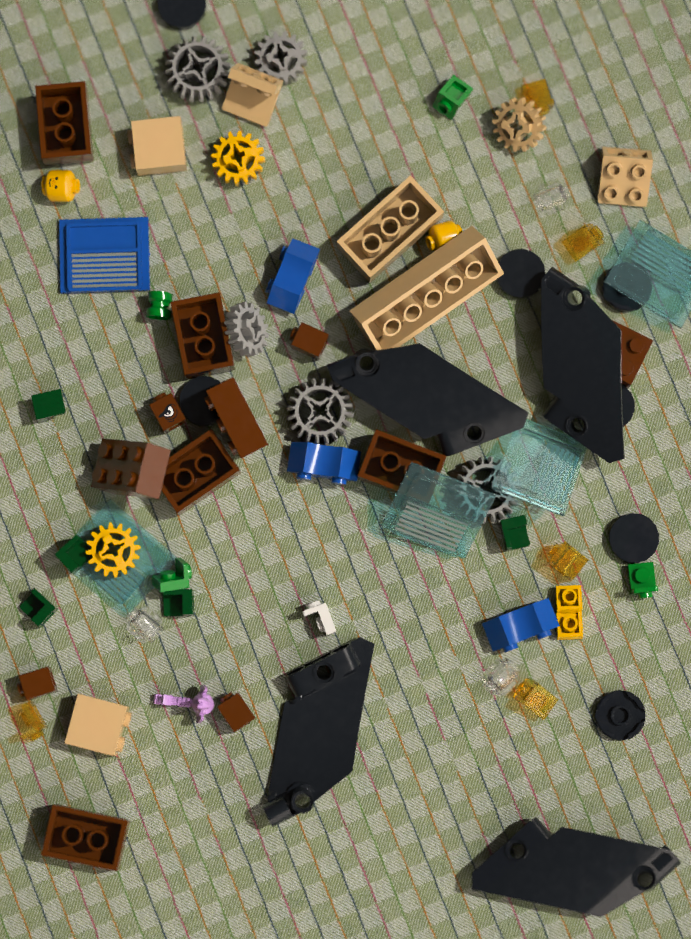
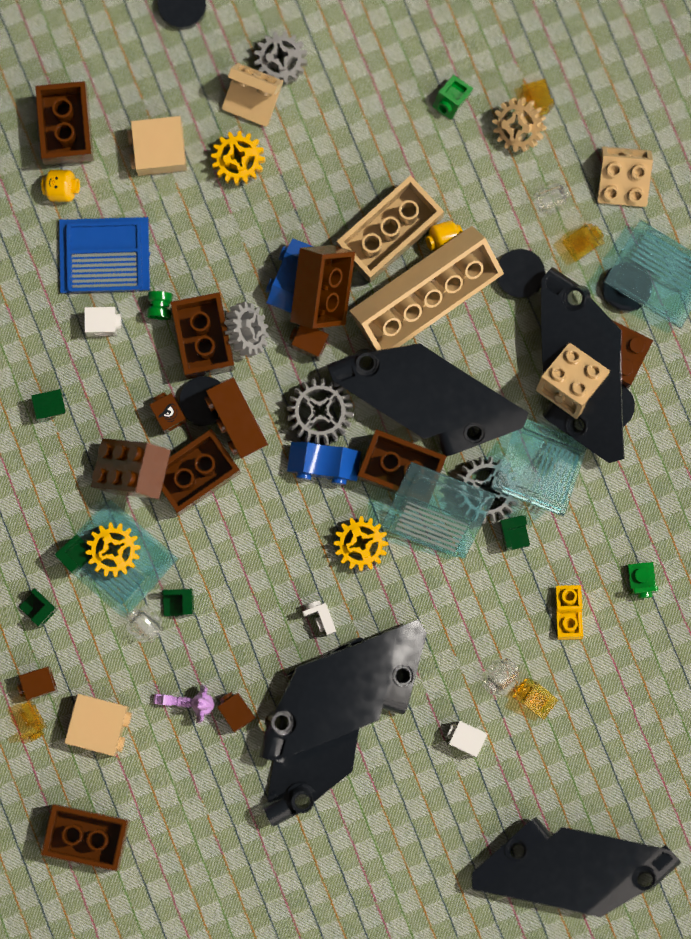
green bracket [152,557,192,592] -> none
light grey gear [164,36,231,103] -> none
blue brick [482,598,560,653] -> none
clear yellow brick [548,541,588,581] -> none
black tile [595,690,646,741] -> none
black tile [609,513,659,563] -> none
none -> white brick [85,307,122,336]
none -> black panel [258,619,427,763]
none -> reddish brown brick [290,245,355,329]
none -> yellow gear [334,516,388,572]
none -> white brick [446,721,487,757]
none -> tan bracket [536,343,610,419]

